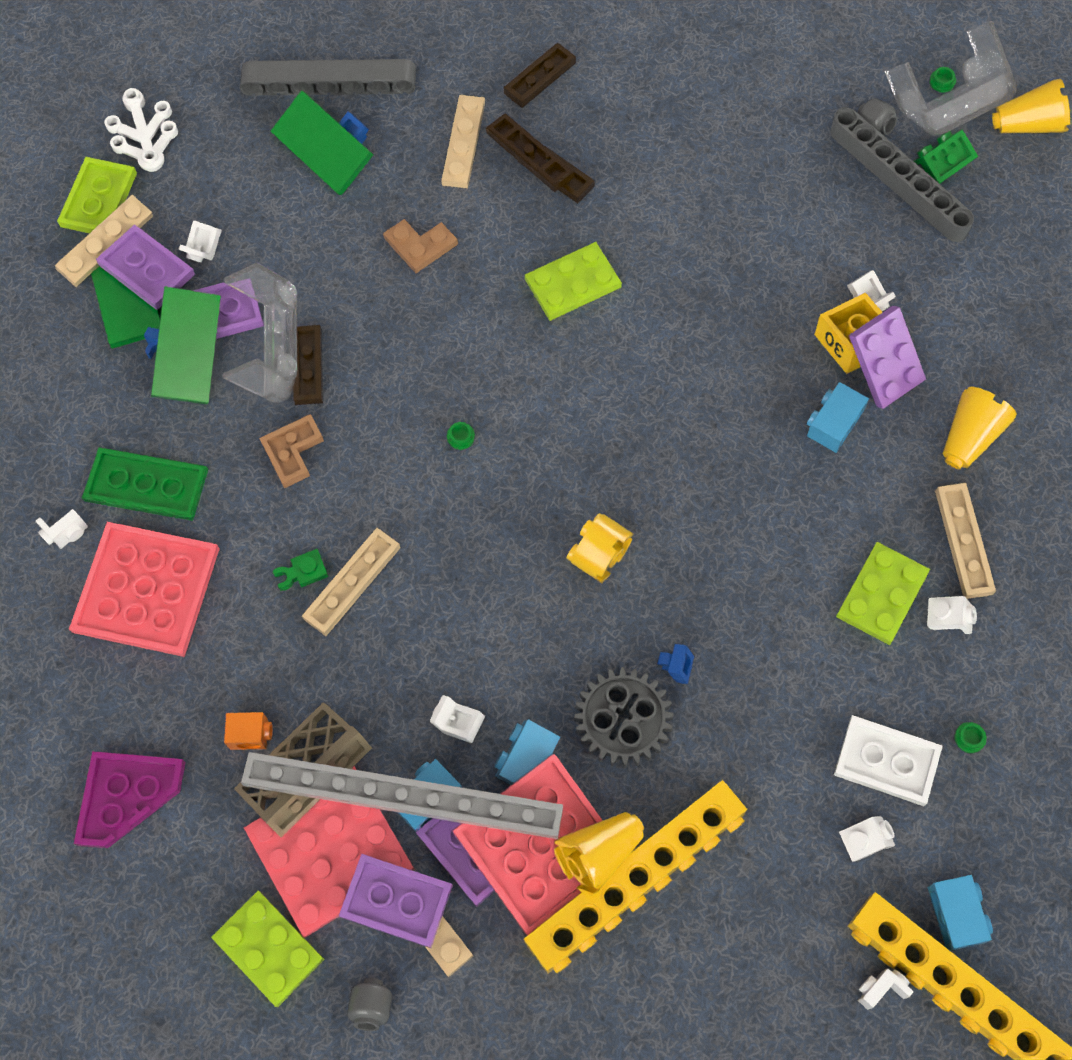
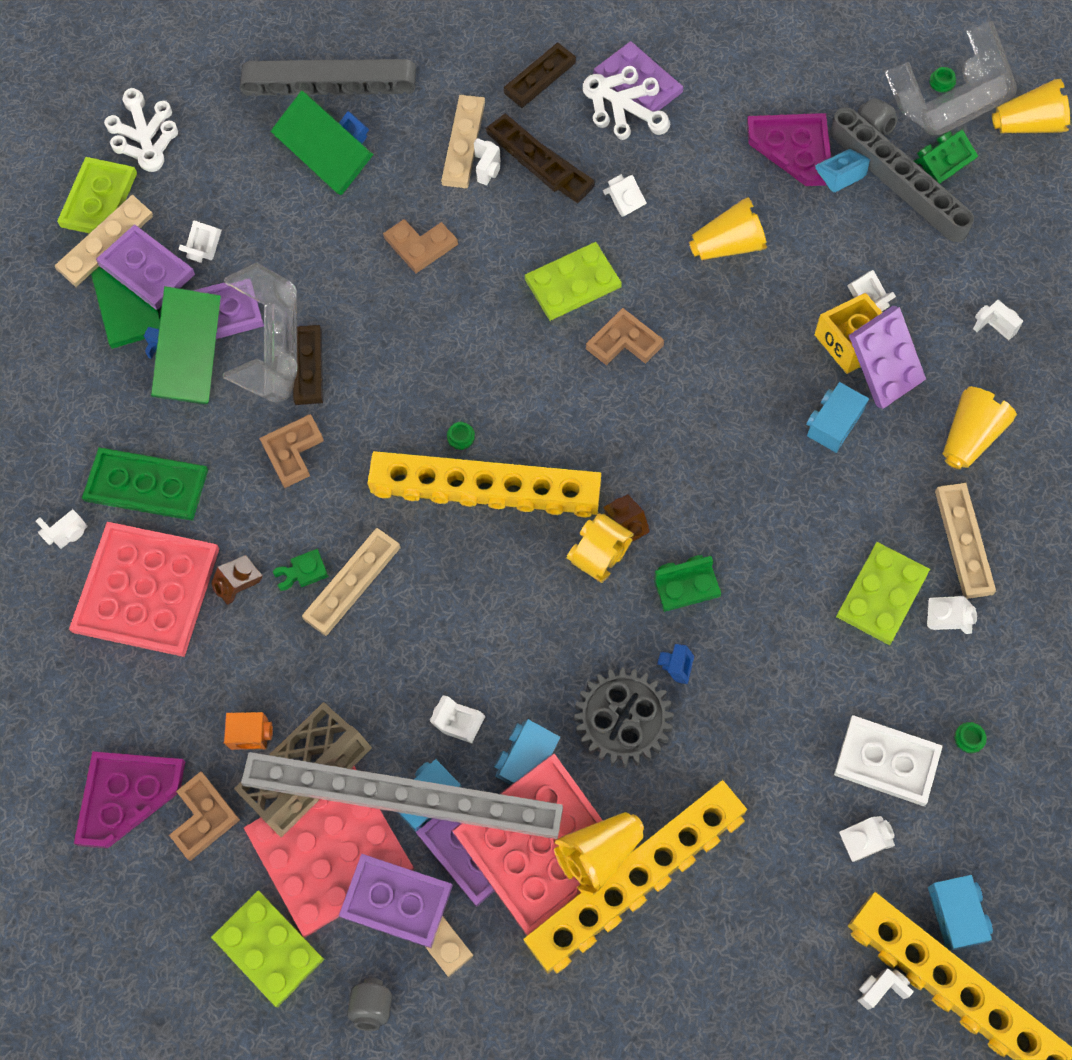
none -> medium nougat plate [169,772,240,861]
none -> reddish brown bracket [211,555,263,605]
none -> yellow brick [368,451,601,517]
none -> white bracket [474,138,501,185]
none -> white plant [583,66,670,140]
none -> medium nougat plate [586,308,664,365]
none -> medium lavender plate [593,41,683,112]
none -> white bracket [603,174,647,217]
none -> reddish brown bracket [603,494,650,542]
none -> green bracket [654,555,721,612]
none -> yellow cone [689,197,767,260]
none -> magenta plate [747,113,831,186]
none -> dark azure slope [815,149,870,192]
none -> white bracket [973,300,1023,340]

